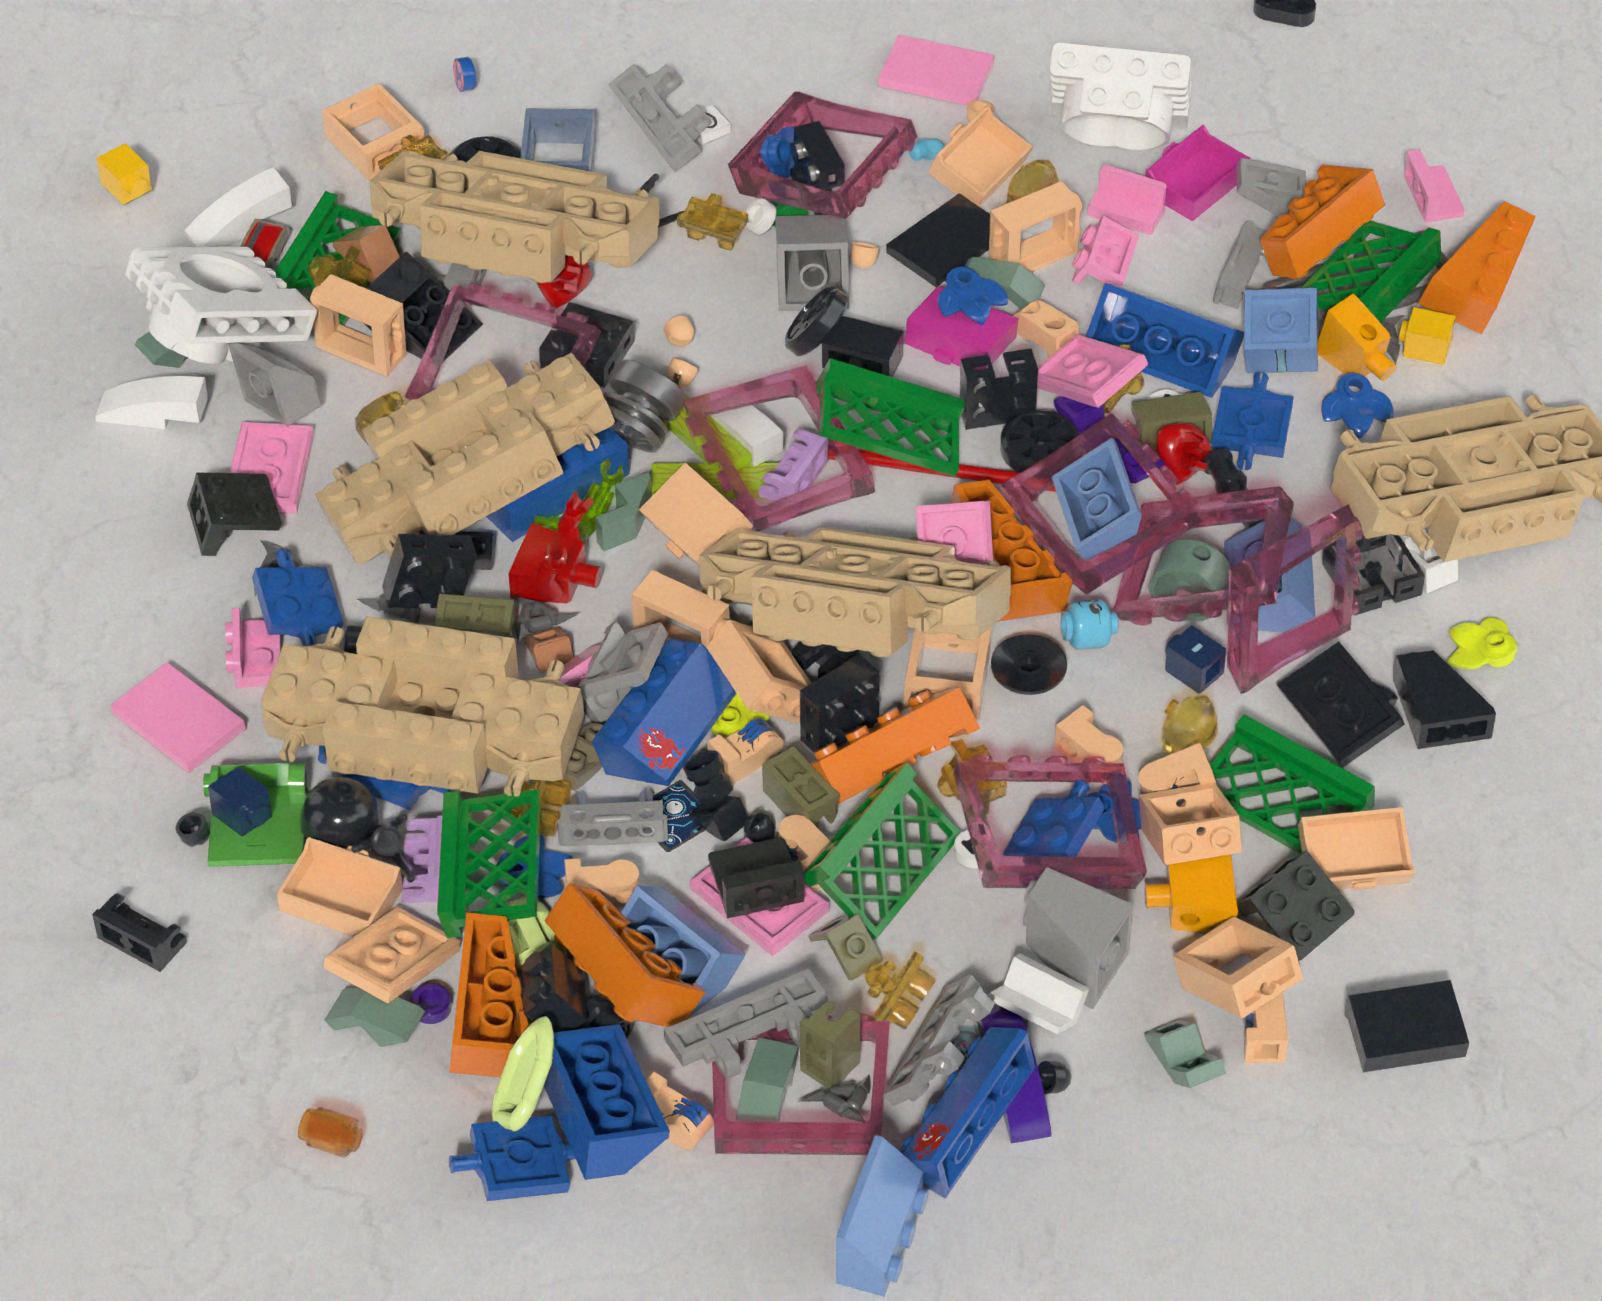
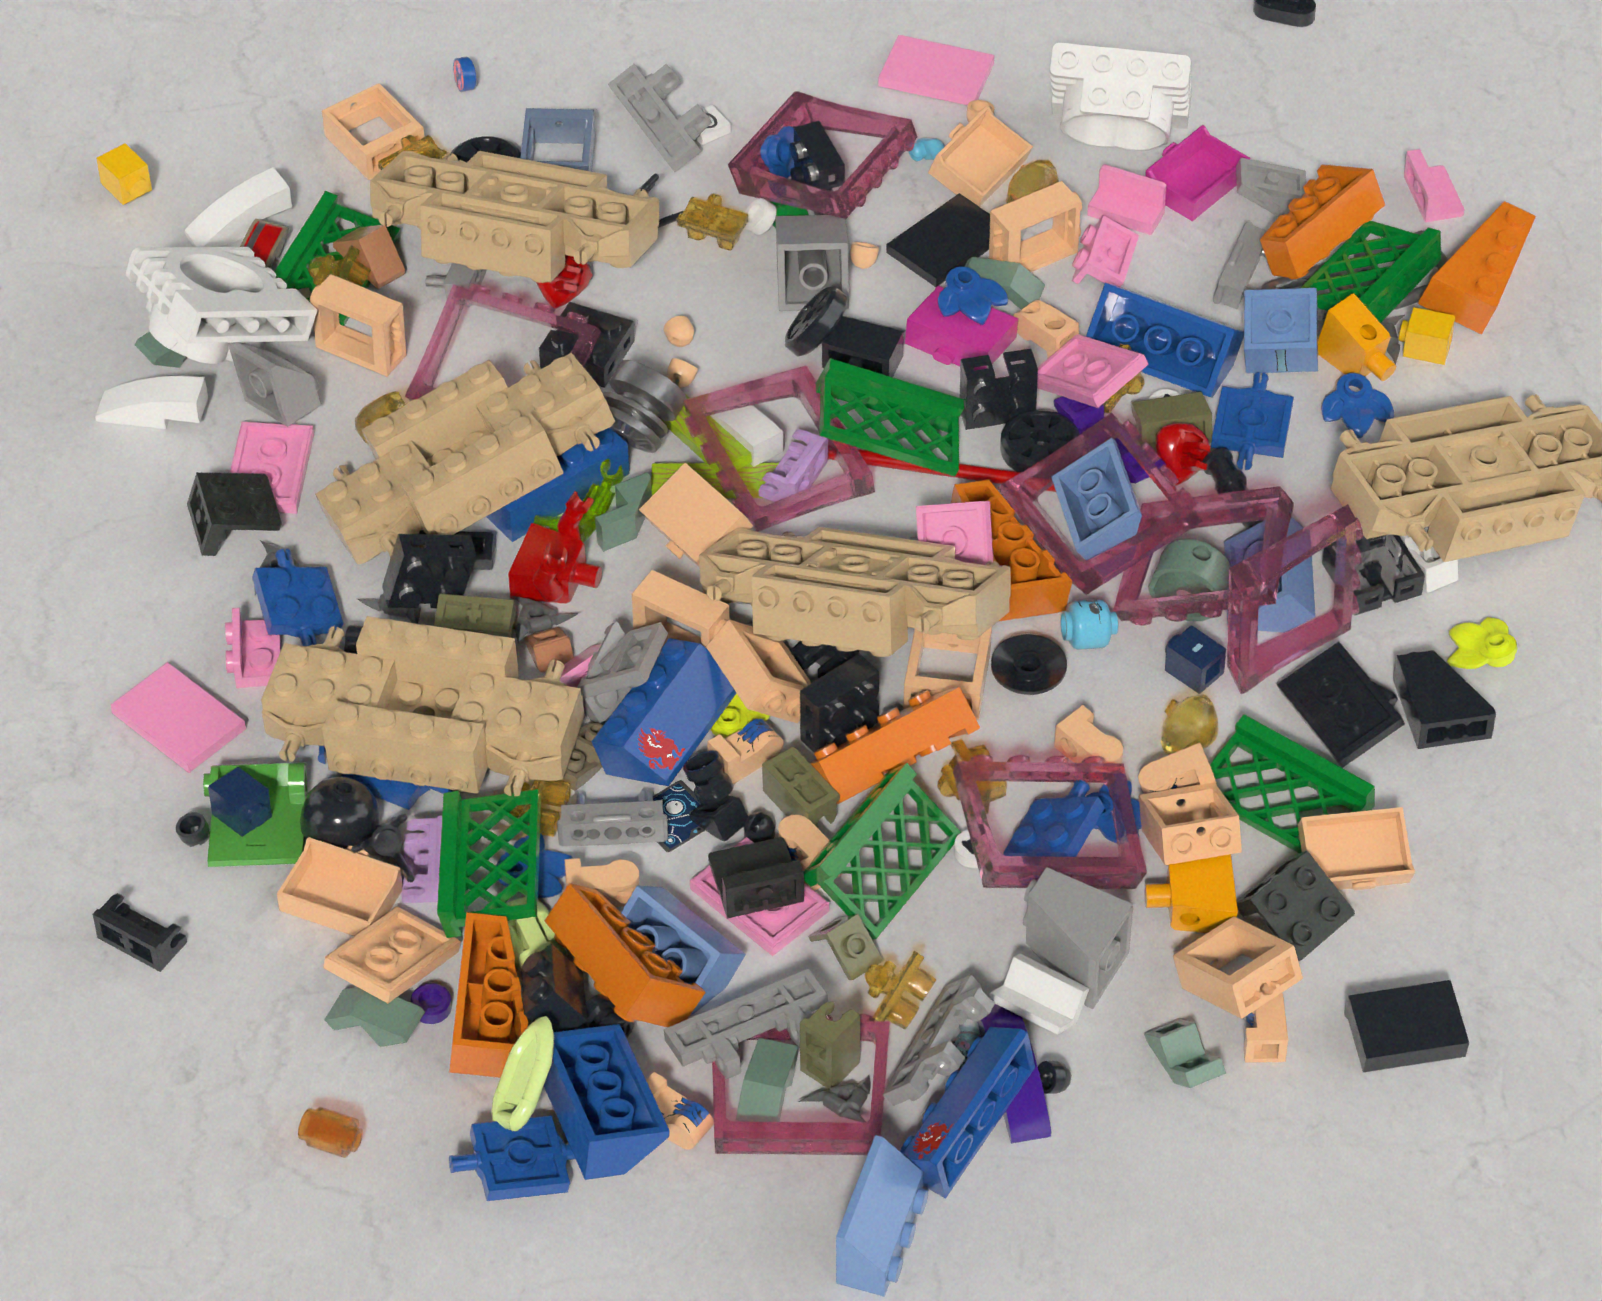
black slope [363,251,483,368] -> none

